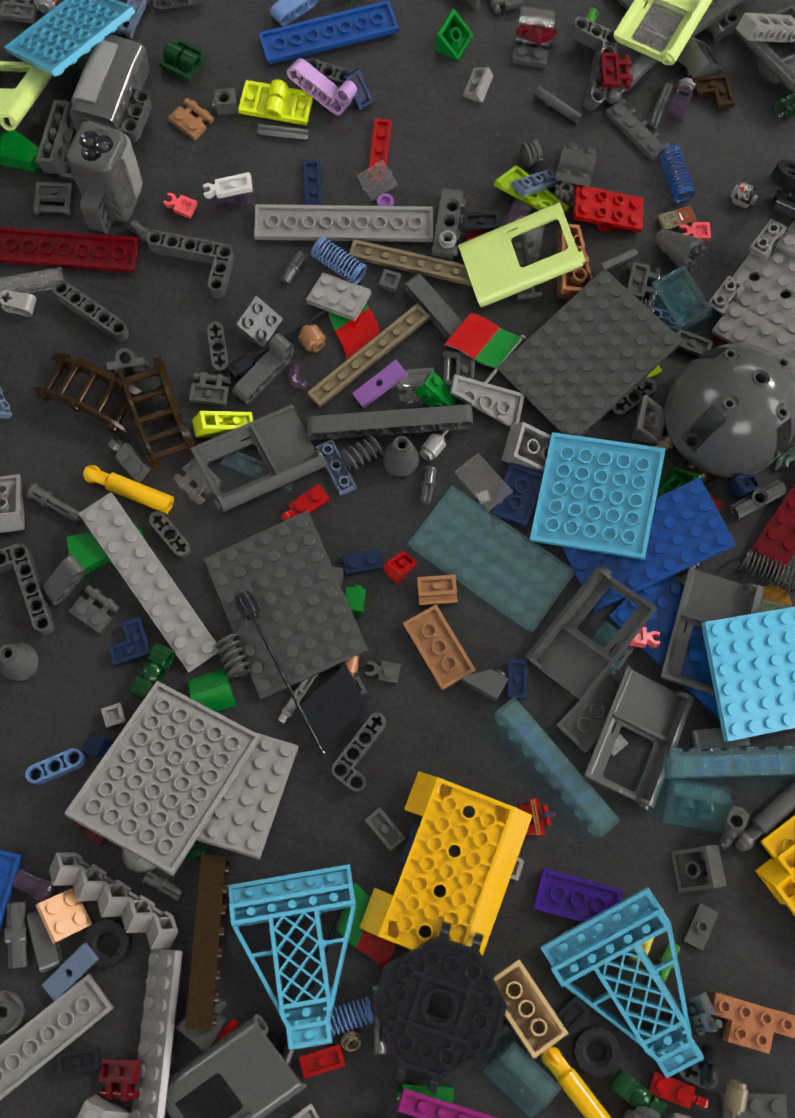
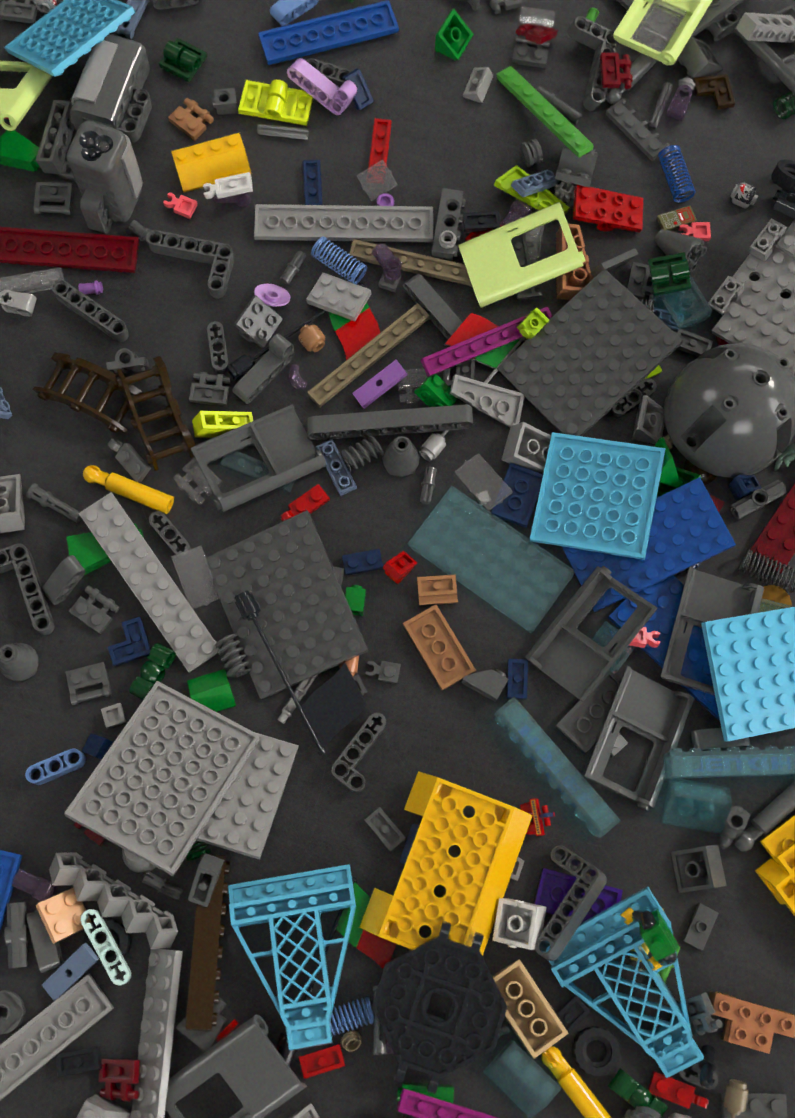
none -> dark grey plate [65,662,112,706]
none -> medium lavender pin [78,280,103,295]
none -> light aqua beam [81,909,131,985]
none -> yellow slope [171,133,251,193]
none -> clear piece [171,546,220,609]
none -> dark grey slope [188,853,224,907]
none -> lavender dish [254,284,290,306]
none -> clear purple piece [372,243,402,281]
none -> magenta plate [420,306,552,377]
none -> white brick [492,898,547,950]
none -> bright green plate [497,66,593,158]
none -> lime brick [517,307,549,339]
none -> dark grey beam [535,845,607,961]
none -> green torso [620,907,678,971]
none -> dark green plate [648,252,691,296]
none -> green slope [654,437,681,488]

